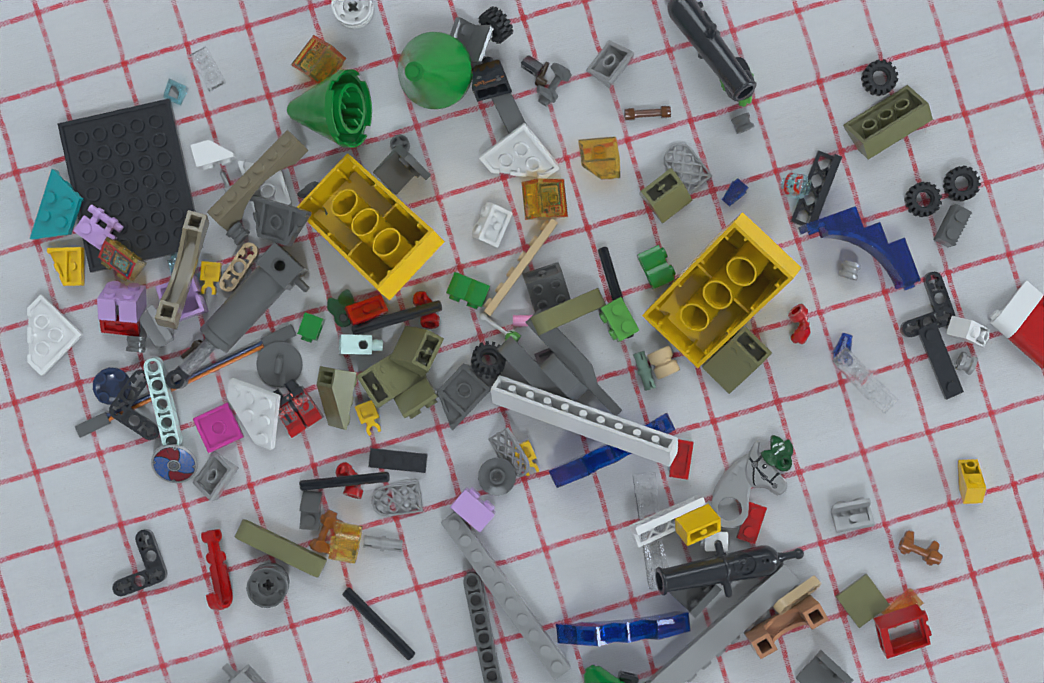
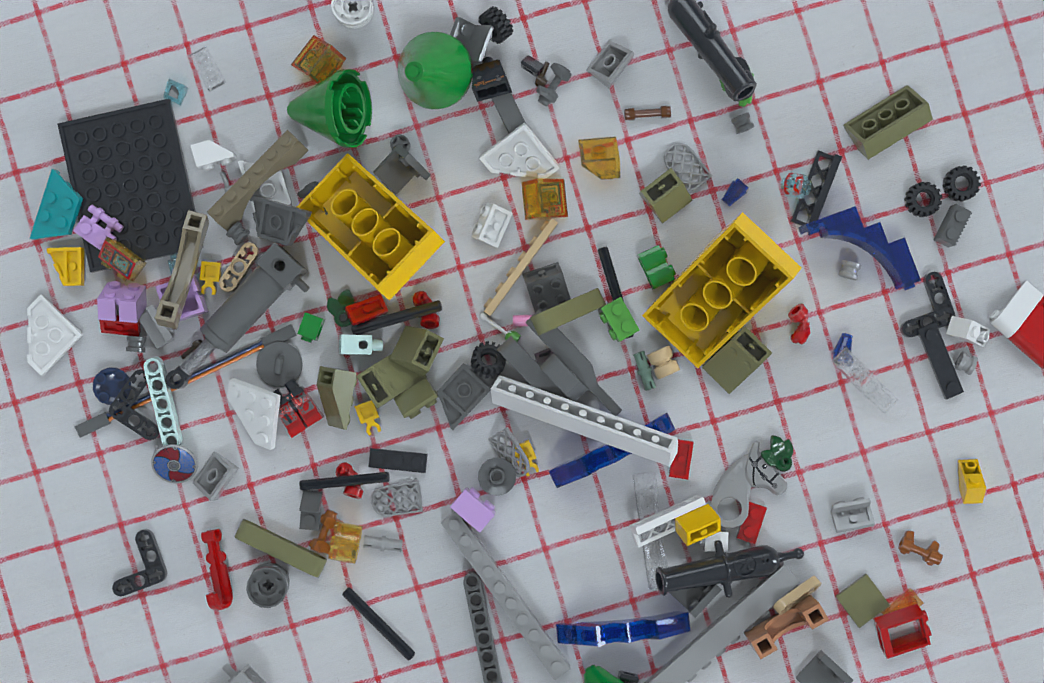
dark pink tile [193,402,244,453] -> none
green brick [446,272,491,310] -> none
black tyre [861,59,899,96] -> none

